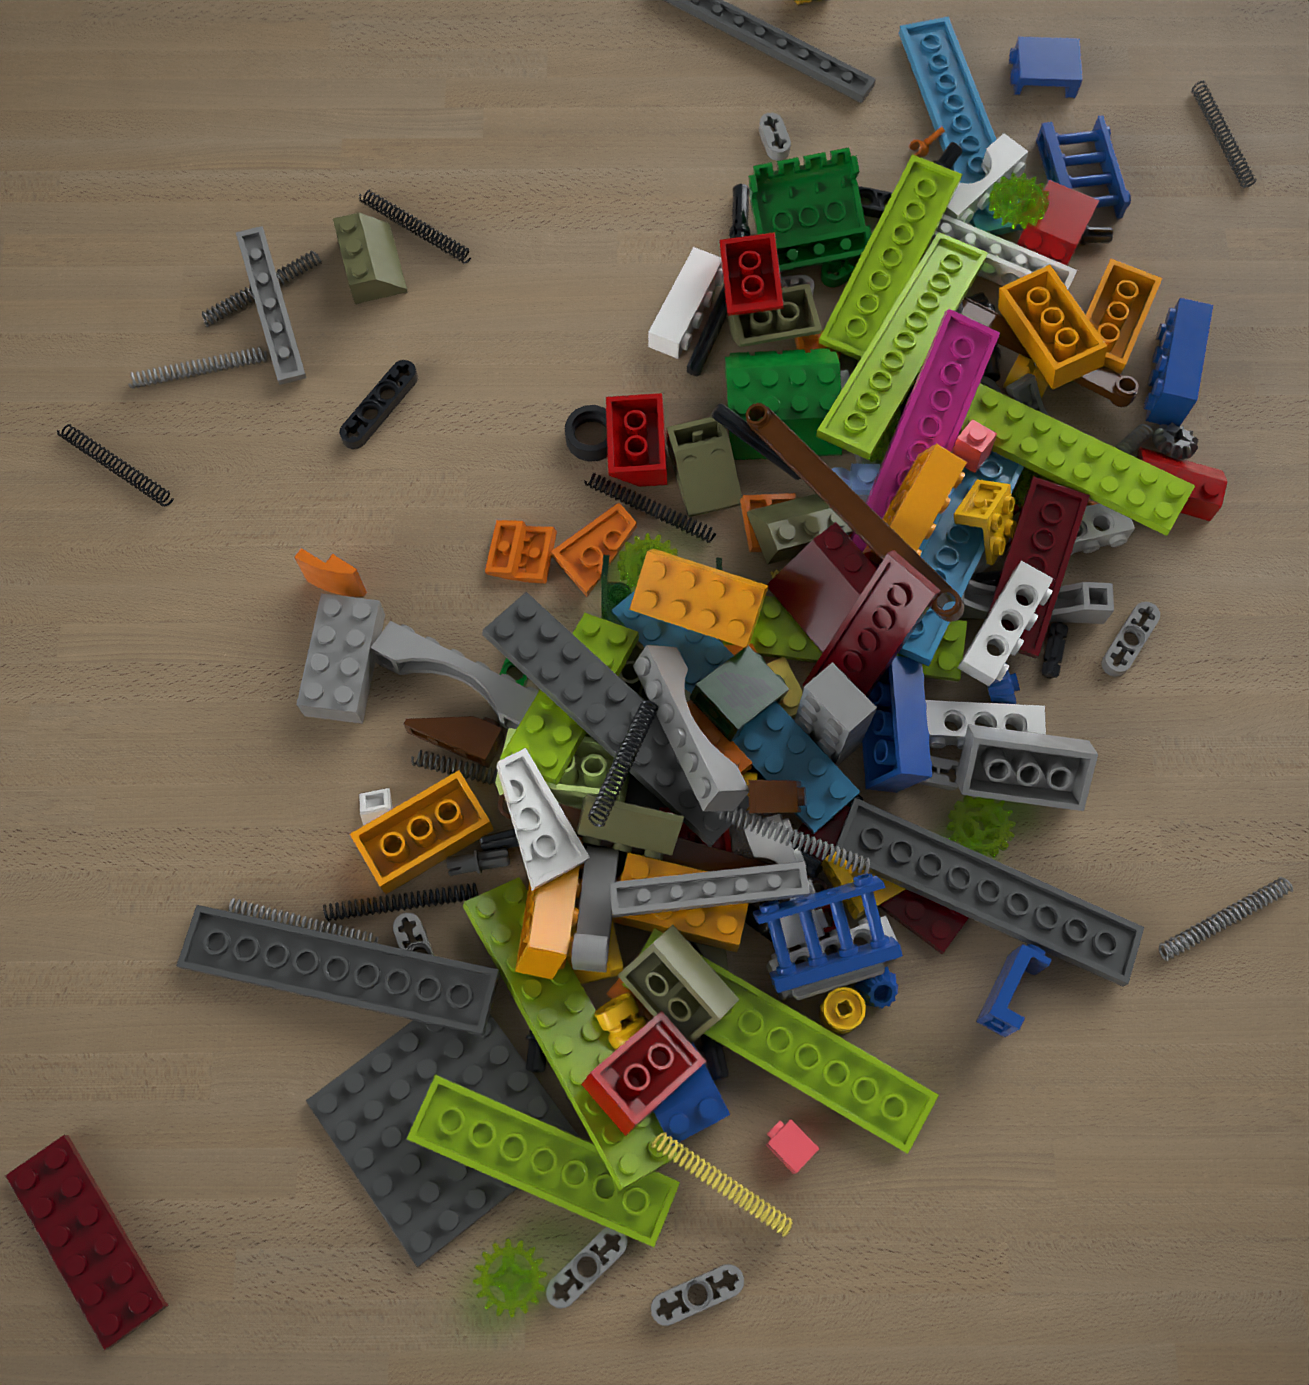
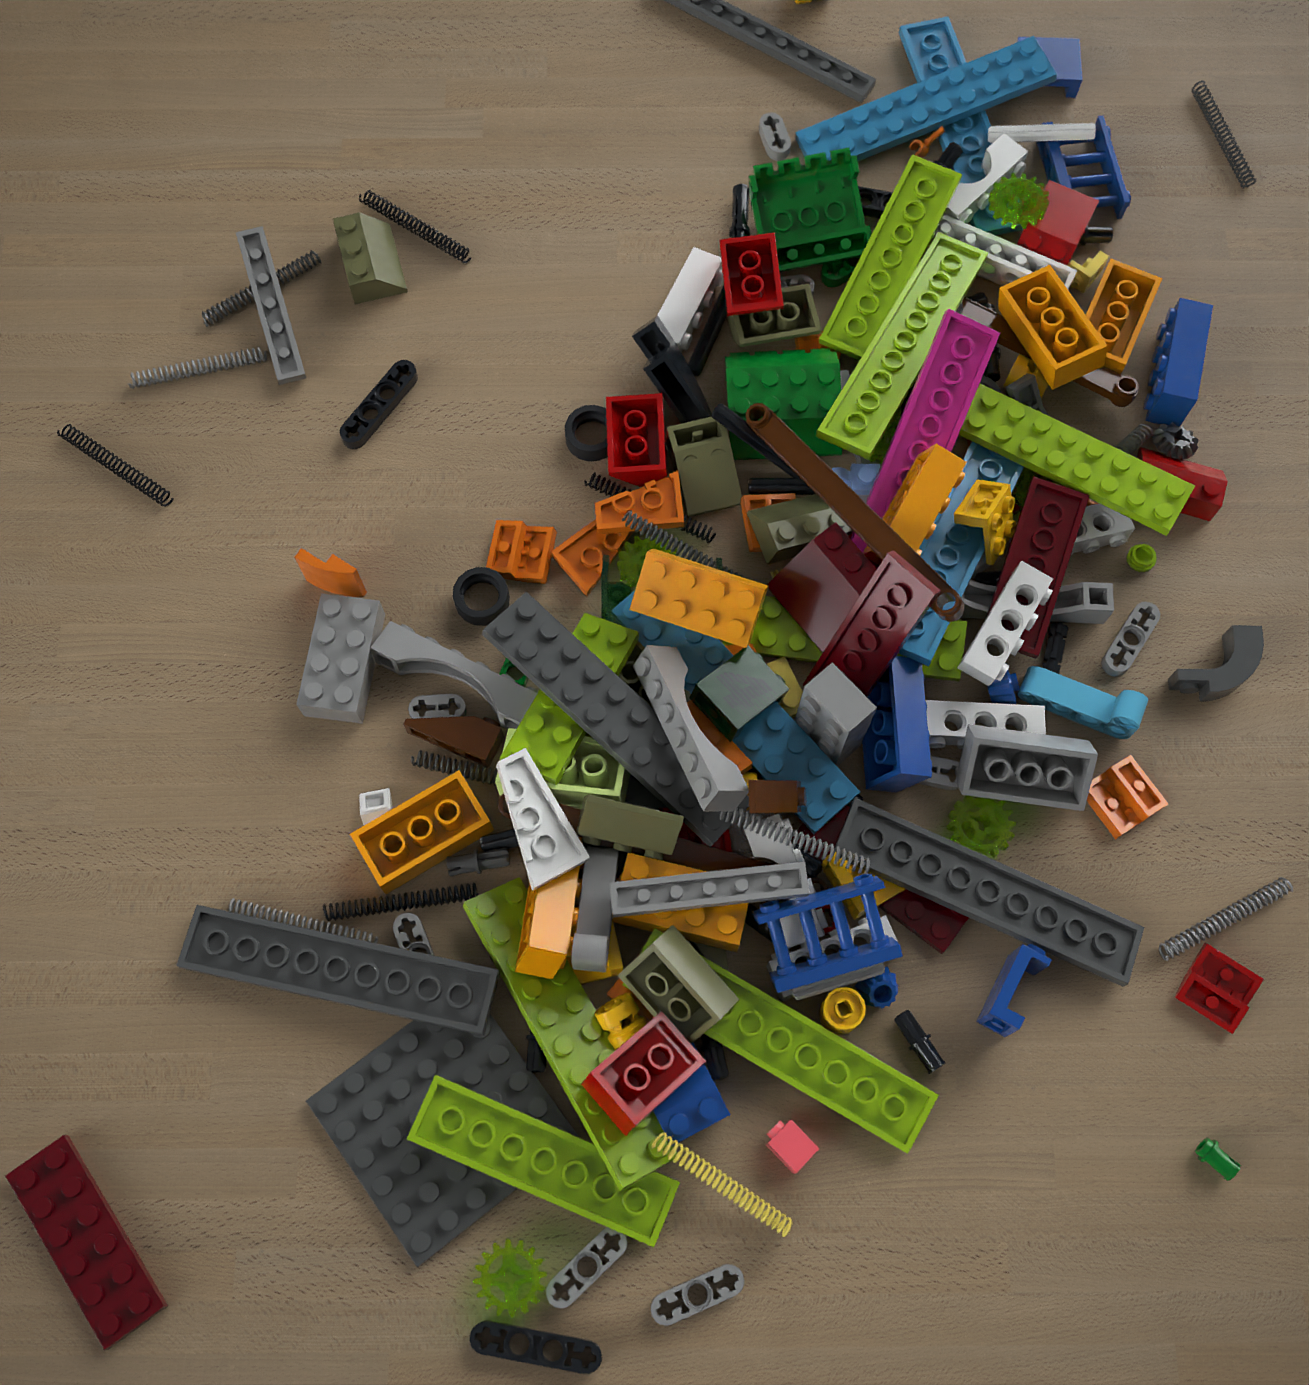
black piece [588,701,659,827] -> none
coral brick [952,419,997,473] -> none
none -> light grey beam [408,694,467,718]
none -> black tyre [452,567,510,626]
none -> black beam [470,1321,602,1374]
none -> orange wing [595,471,684,534]
none -> dark grey piece [622,510,748,579]
none -> black slope [632,315,712,424]
none -> black axle [748,478,816,495]
none -> dark azure plate [795,36,1057,161]
none -> black axle [894,1010,946,1074]
none -> white axle [988,123,1096,143]
none -> medium azure beam [1018,666,1148,739]
none -> light yellow bracket [1067,250,1109,293]
none -> orange slope [1087,755,1168,840]
none -> lime plate [1126,544,1157,572]
none -> dark grey arch [1168,625,1264,702]
none -> red slope [1175,943,1264,1034]
none -> green pin [1195,1137,1241,1181]

